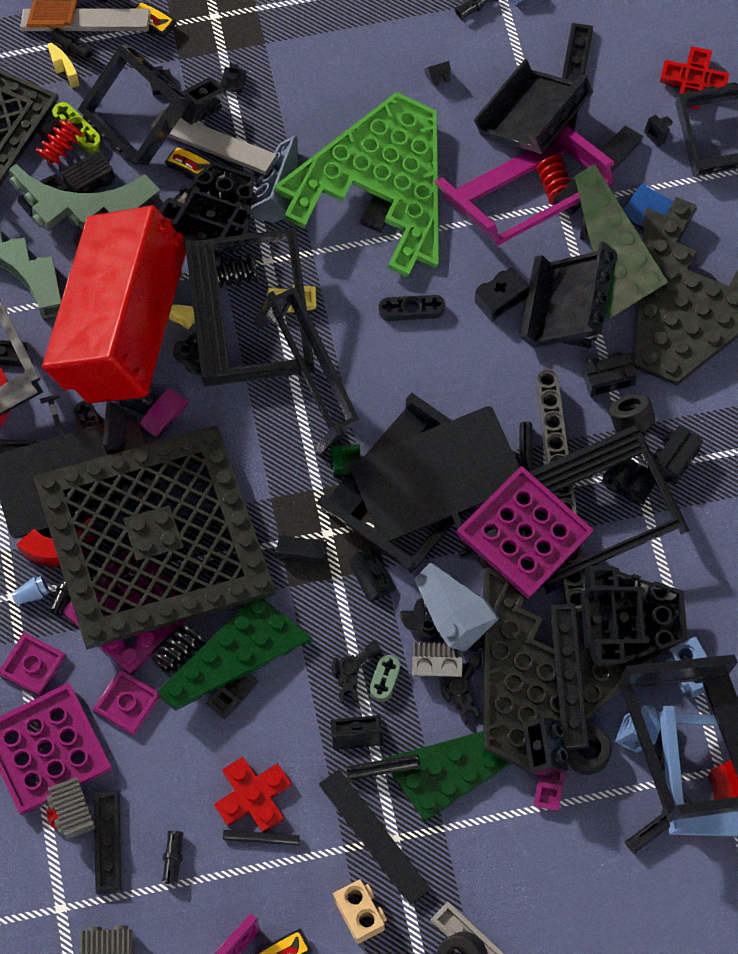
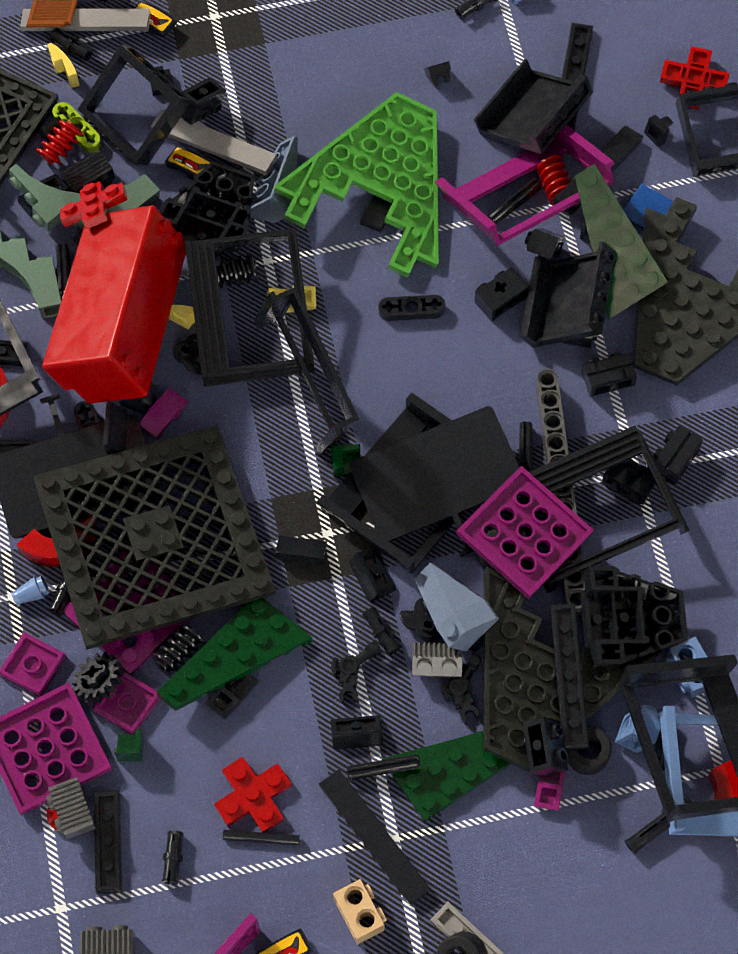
black tile [220,63,247,93] -> none
sand green beam [370,655,400,702] -> none
black tyre [609,394,655,433] -> none
none -> black axle [56,243,70,296]
none -> red plate [60,181,128,229]
none -> black gear [72,652,125,704]
none -> dark green panel [114,729,144,762]
none -> black pin [362,606,401,656]
none -> black axle [487,178,542,225]
none -> black brick [524,228,566,259]

